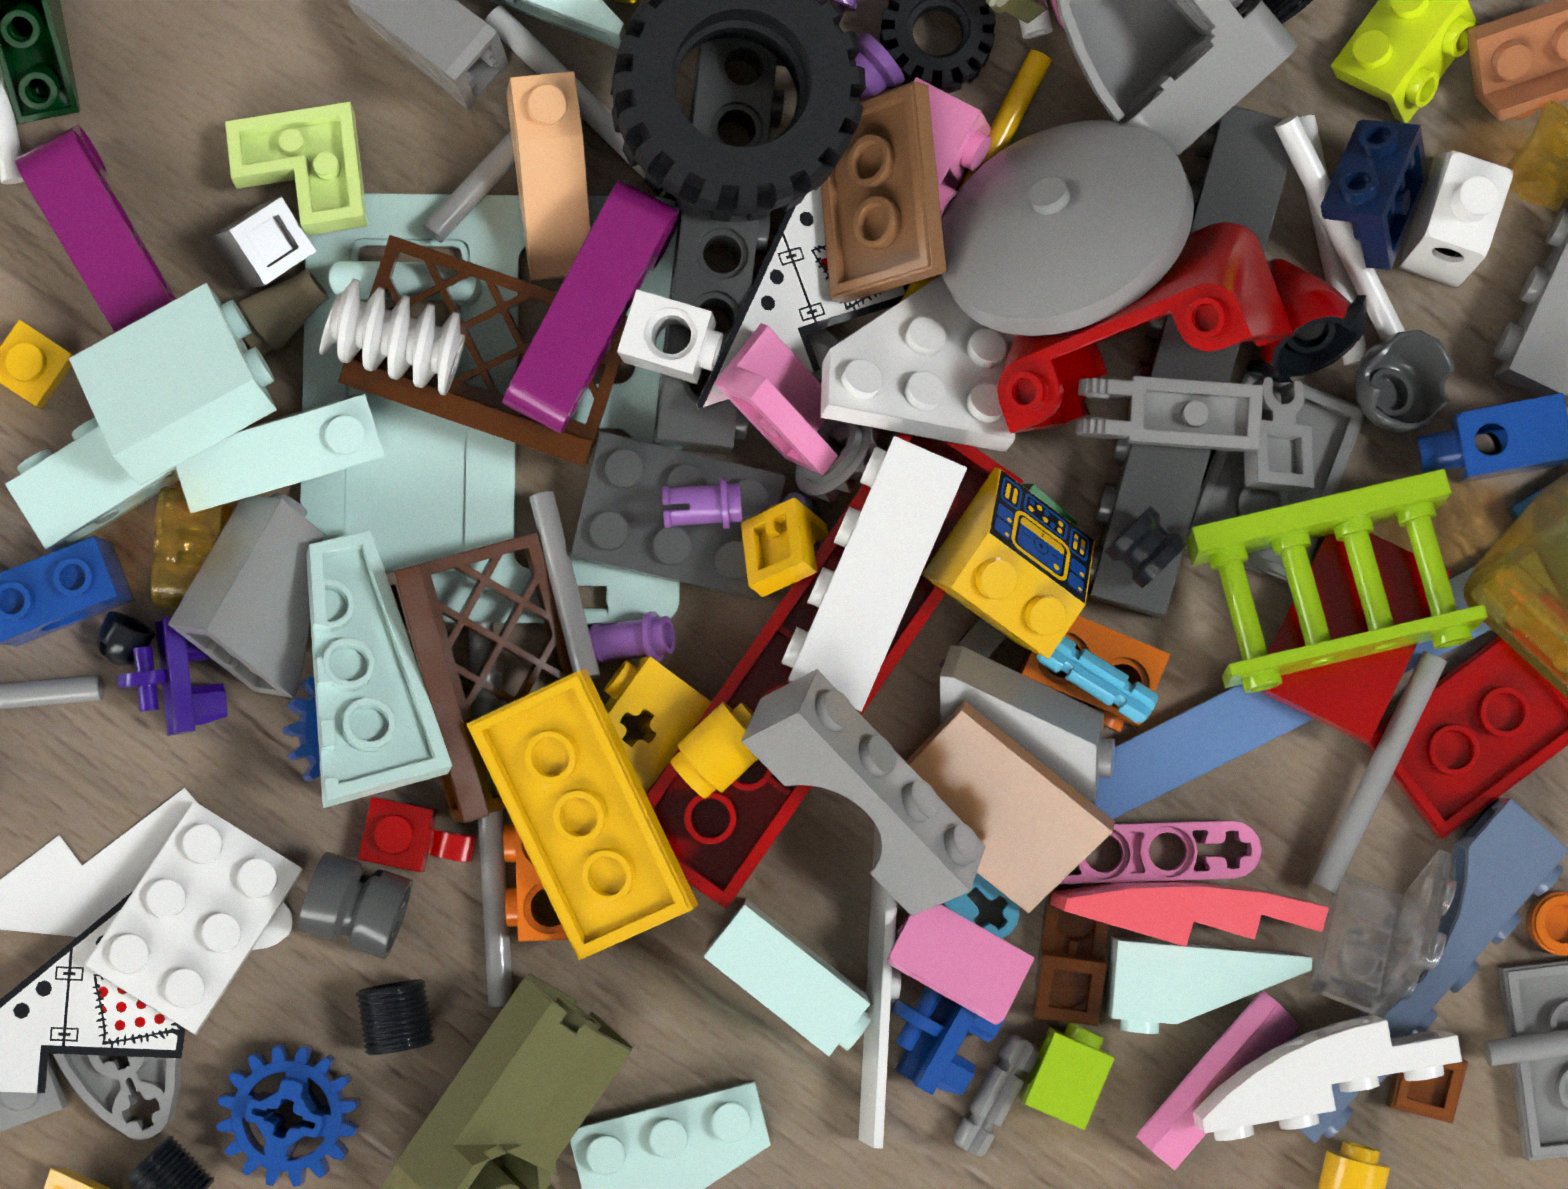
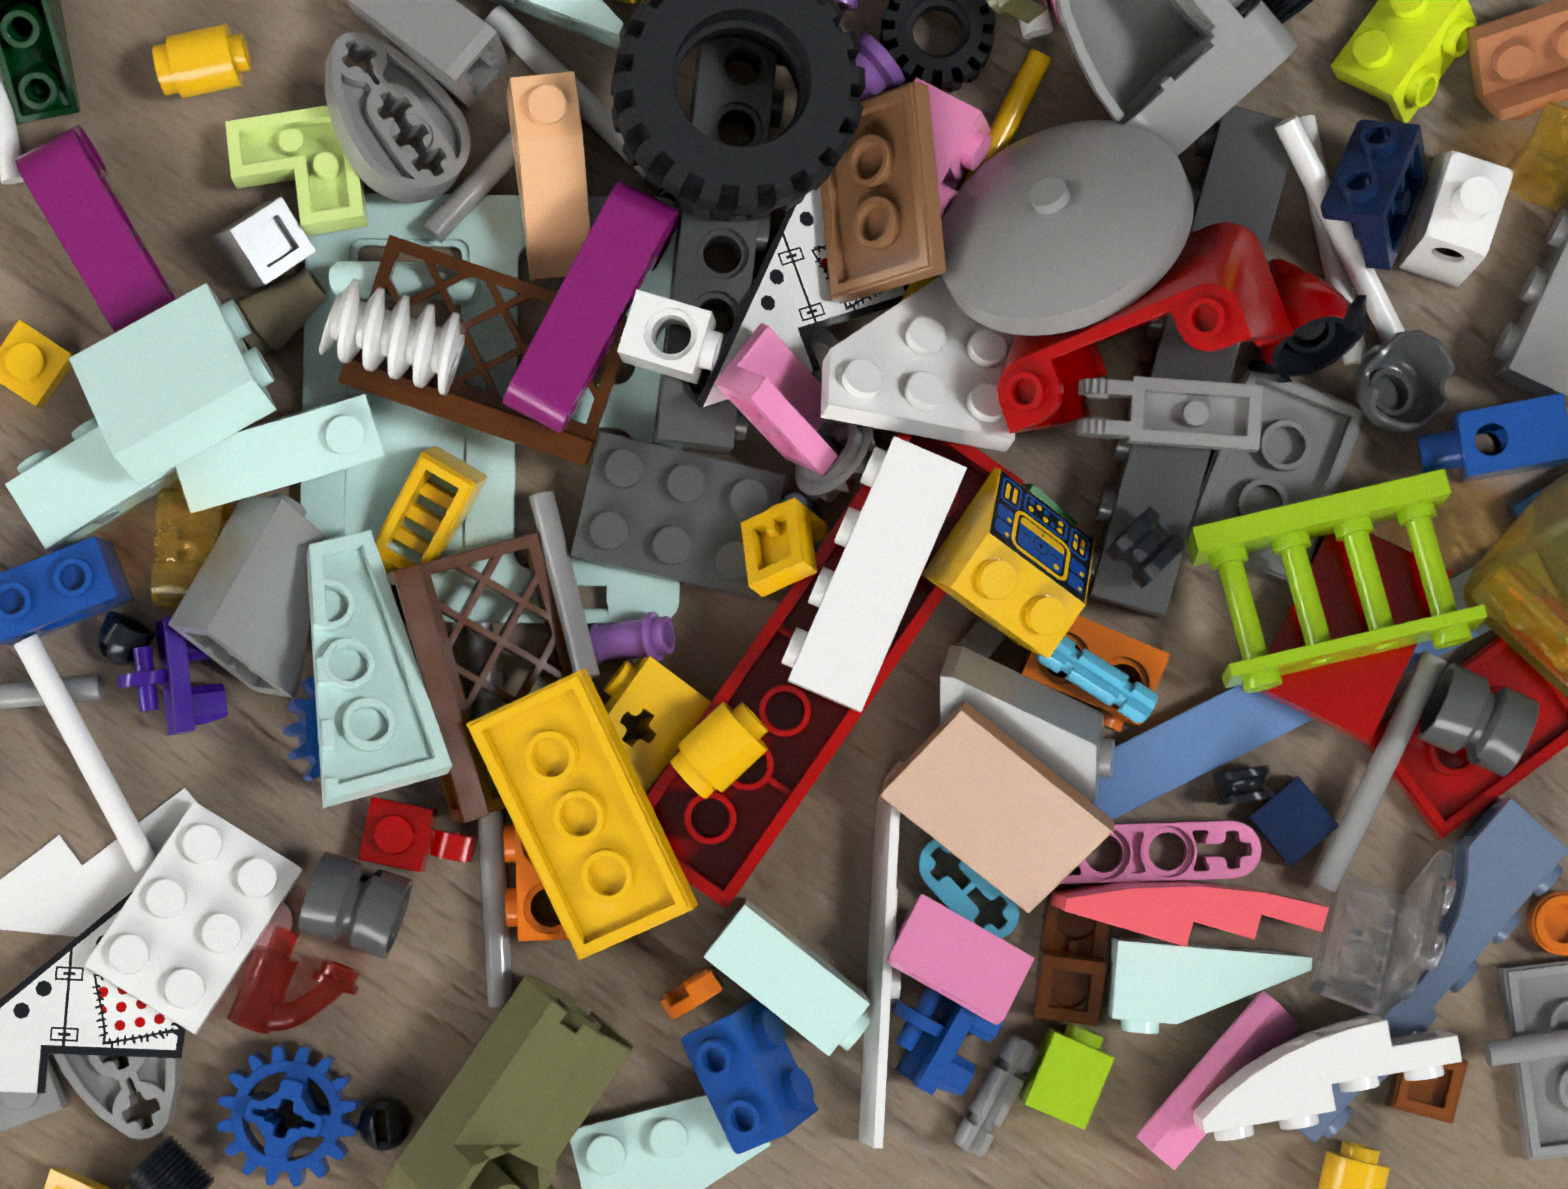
black piece [355,979,435,1055] -> none
medium lavender pin [662,477,742,529] -> none
light grey arch [741,669,986,916] -> none
light grey plate [1244,377,1314,494] -> none
none -> white bar [13,634,157,872]
none -> yellow brick [152,23,252,99]
none -> clear red plant [227,925,360,1034]
none -> light grey piece [325,31,471,202]
none -> black hinge [358,1097,412,1151]
none -> yellow slope [375,446,488,575]
none -> orange tile [659,965,724,1020]
none -> blue bracket [681,998,818,1154]
none -> black bush [1212,765,1275,805]
none -> dark blue tile [1246,776,1339,867]
none -> dark grey wheel [1417,663,1540,777]

